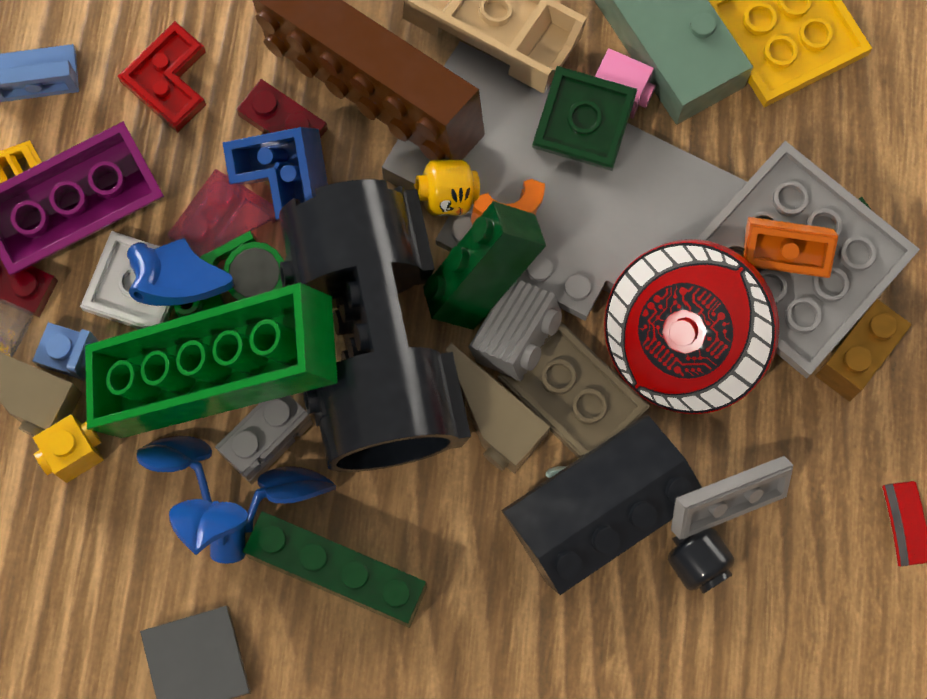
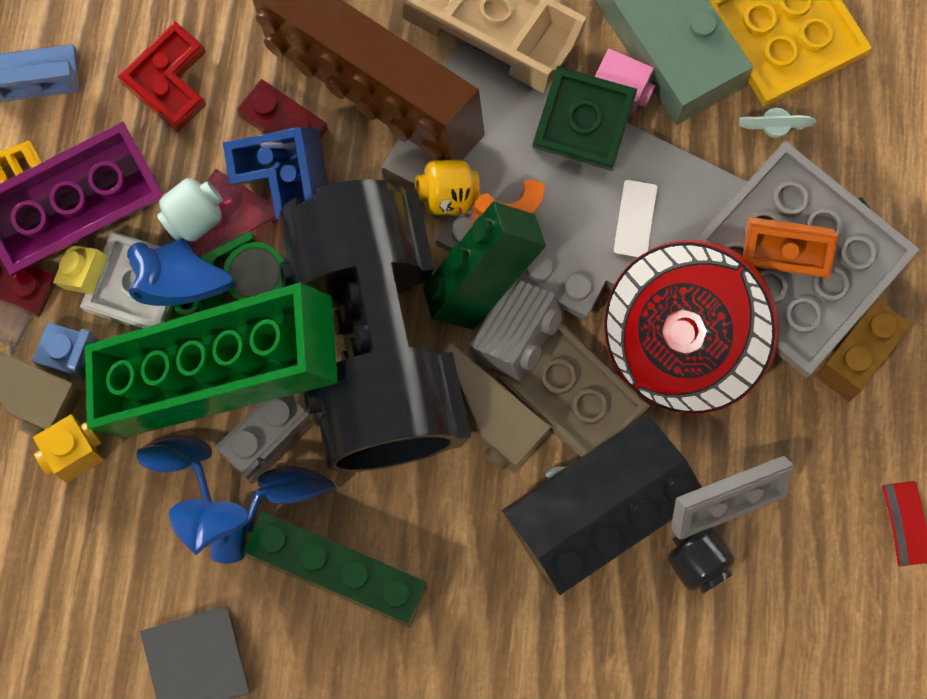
none -> light yellow plate [53,245,108,294]
none -> light aqua head [157,178,223,242]
none -> white sticker [614,180,658,257]
none -> light aqua piece [739,108,817,138]

